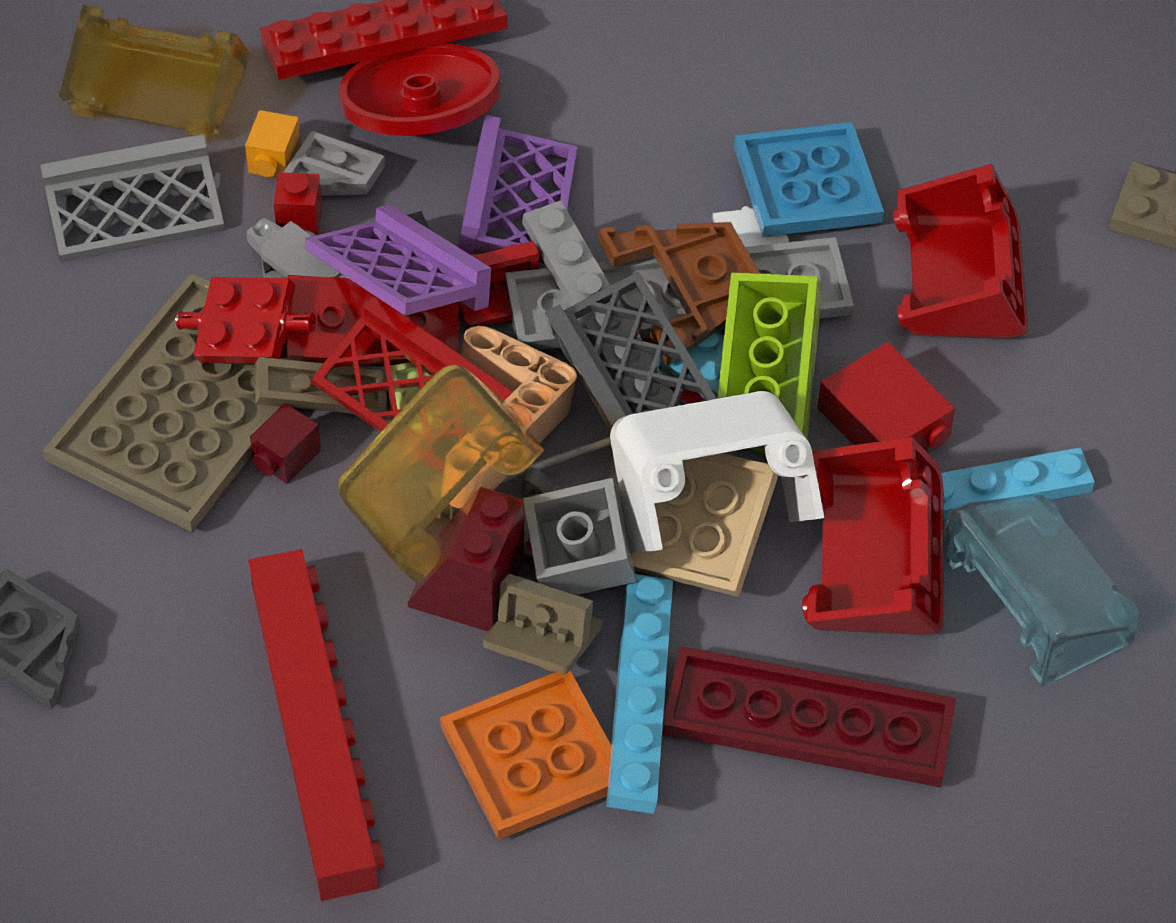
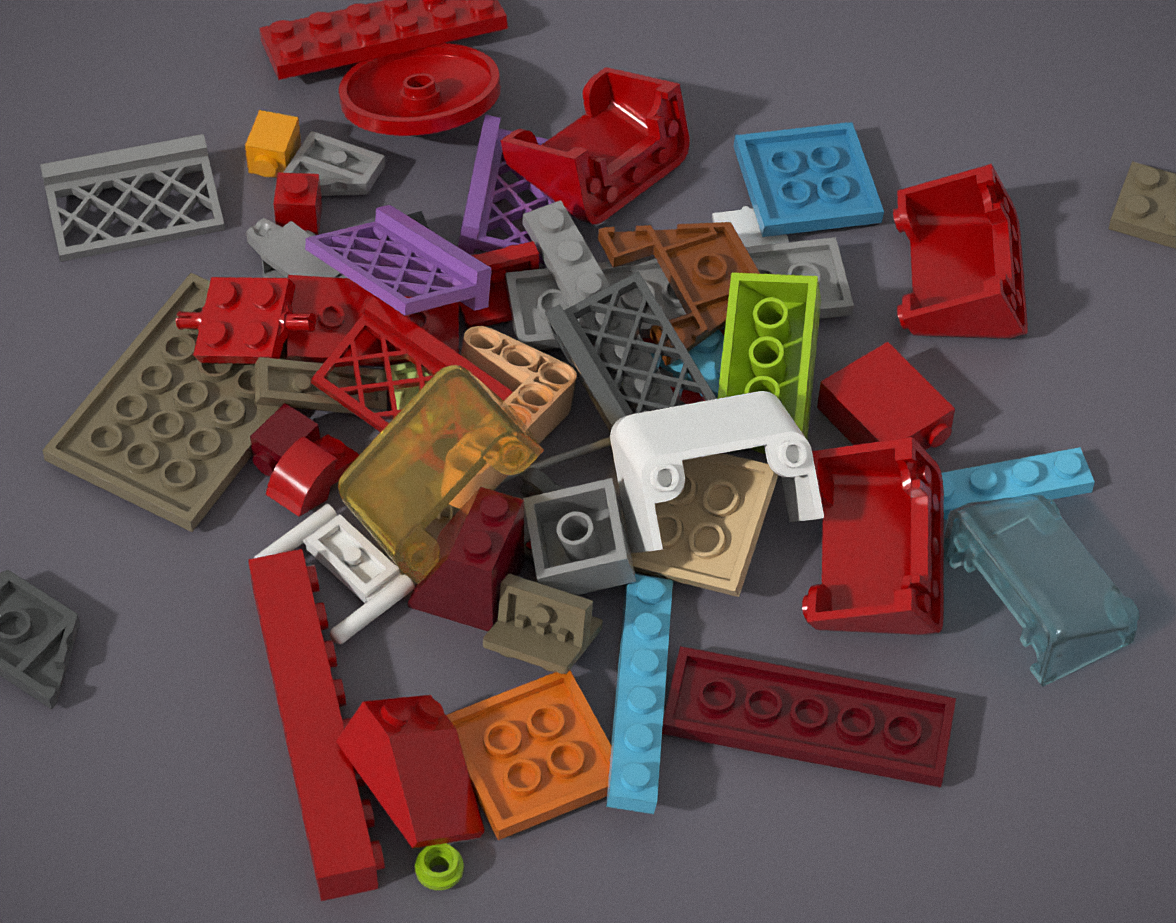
clear yellow windscreen [59,5,250,140] -> none
none -> white plate [254,504,415,644]
none -> red brick [265,434,361,517]
none -> red slope [336,695,485,848]
none -> lime plate [415,843,464,890]
none -> red windscreen [500,67,690,225]

